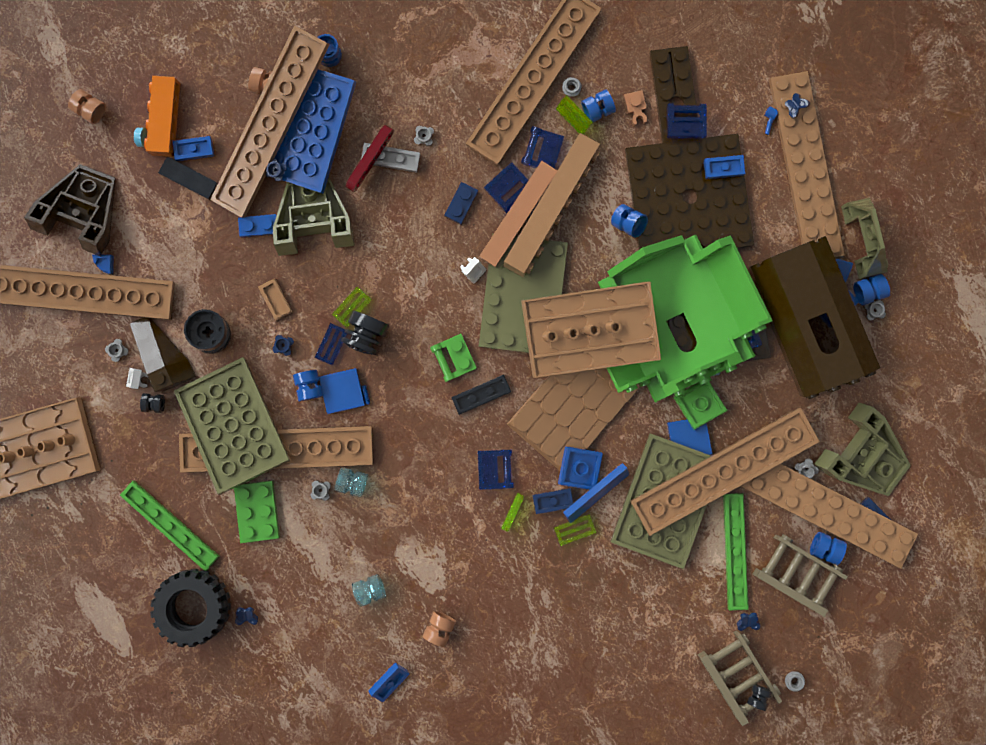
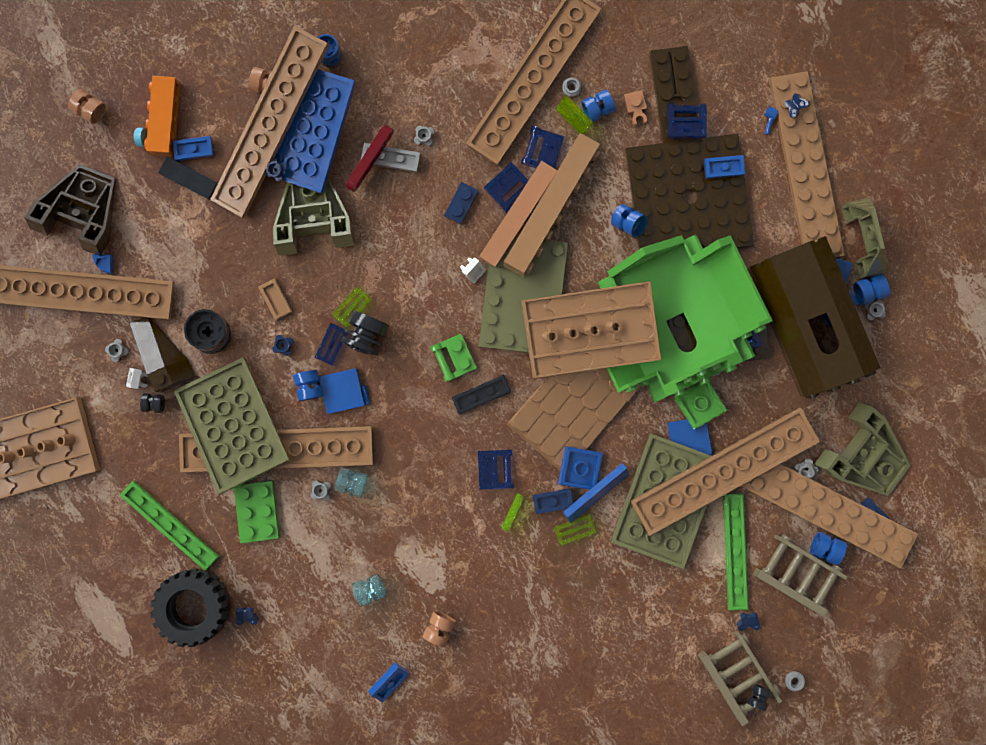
blue plate [238,214,277,238] -> none

